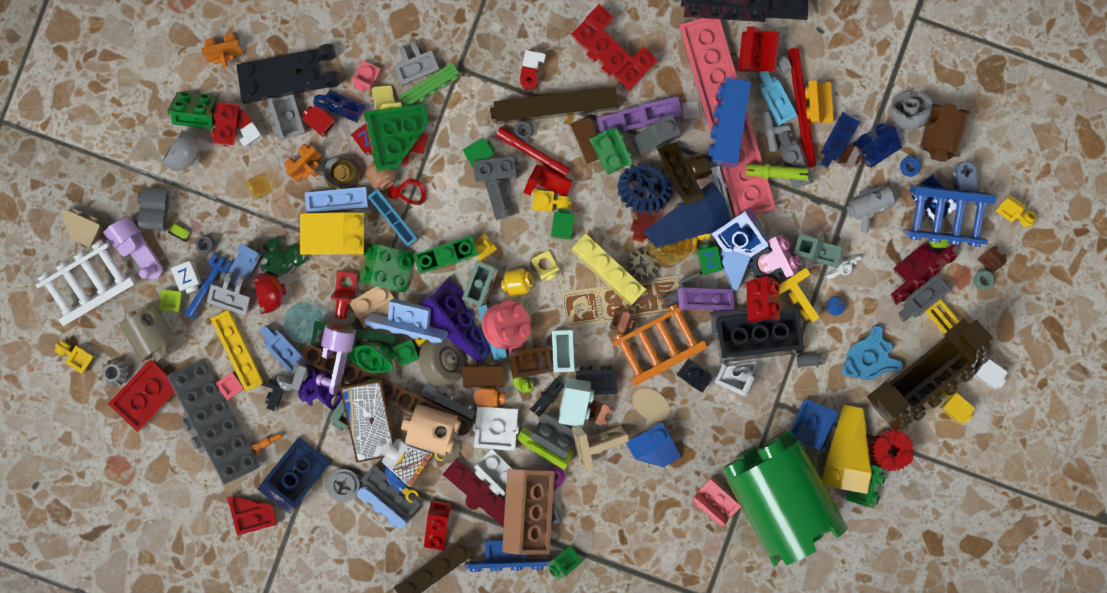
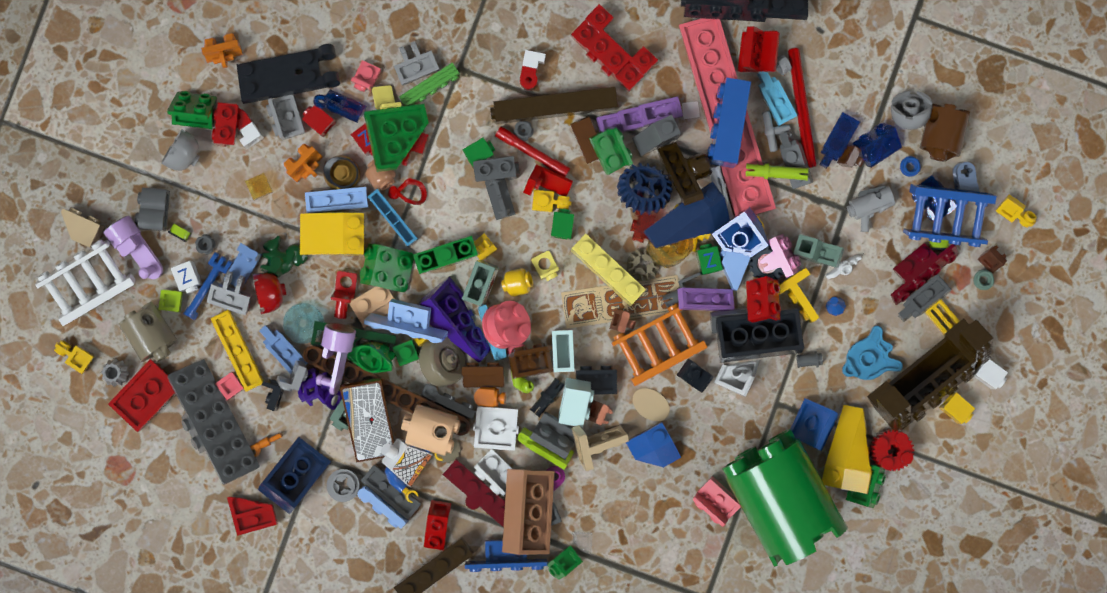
light orange bracket [805,80,834,125] -> none

